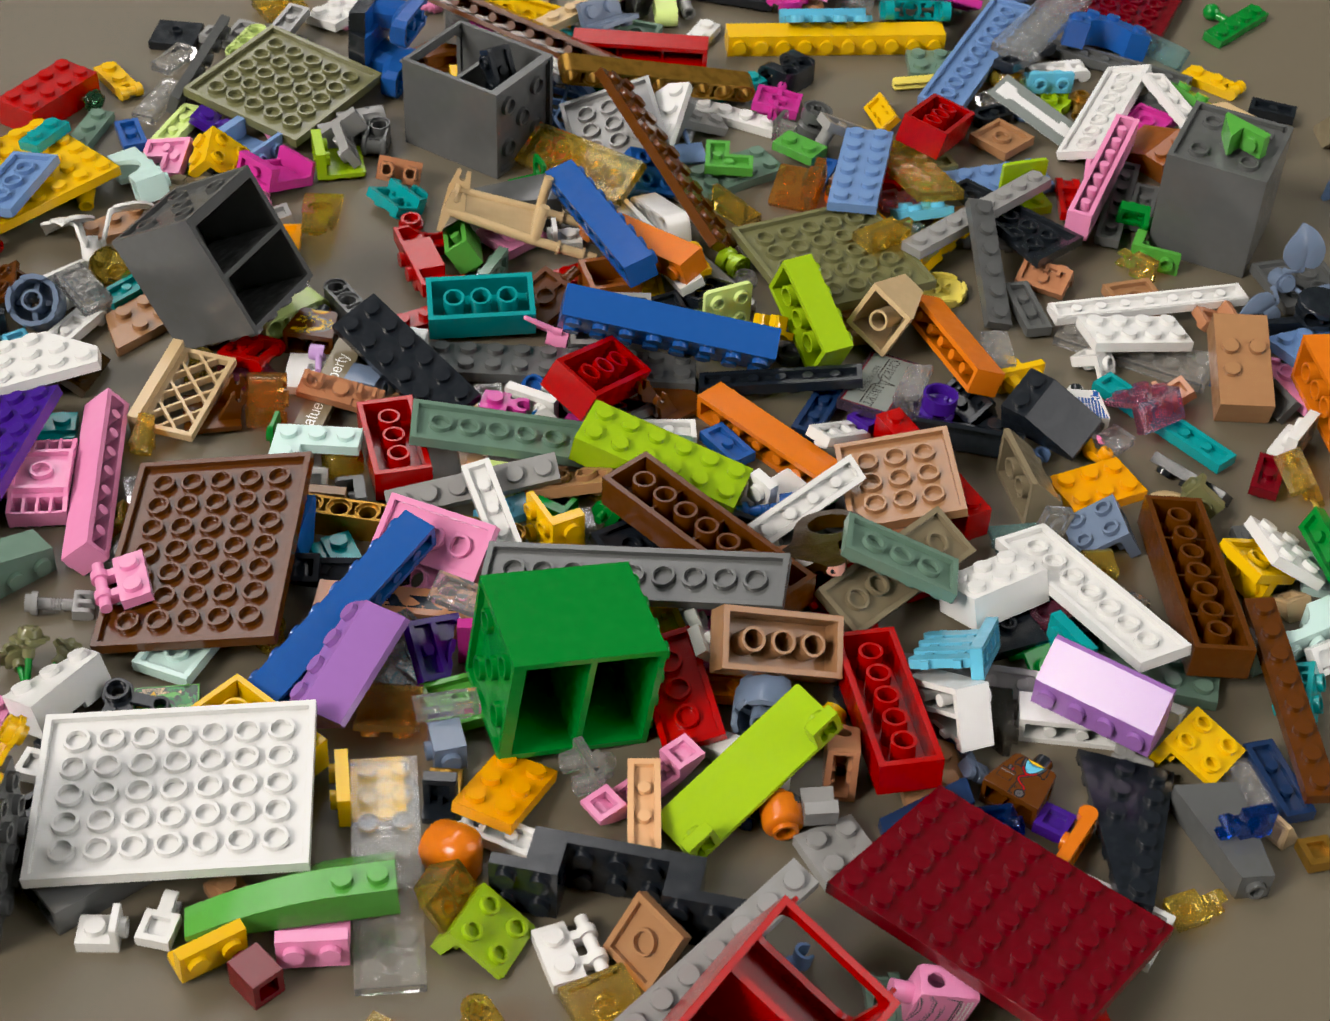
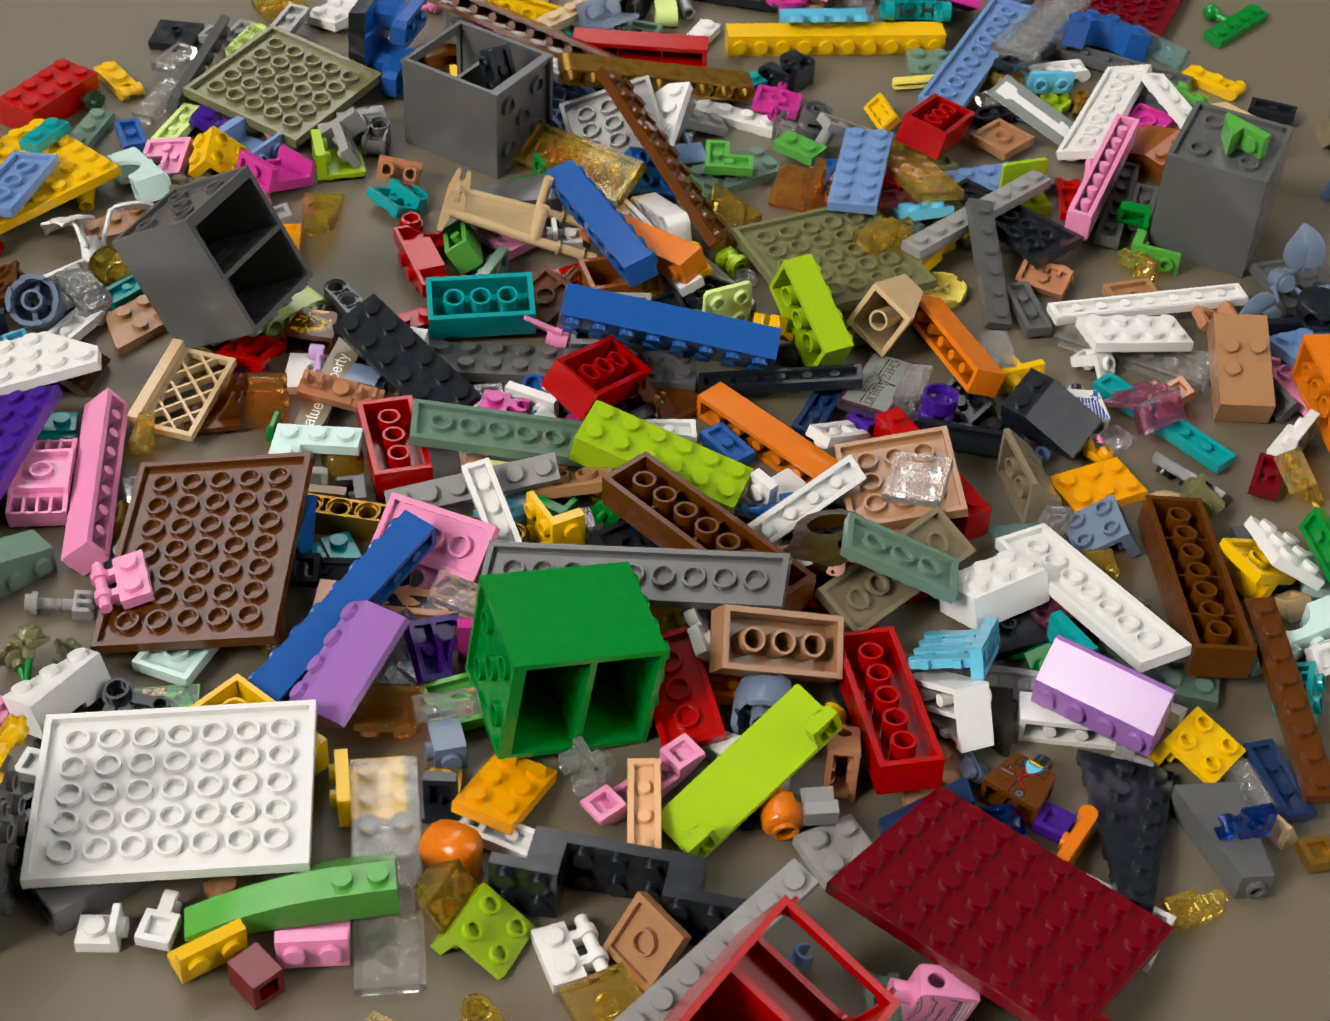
none -> clear plate [882,451,954,508]

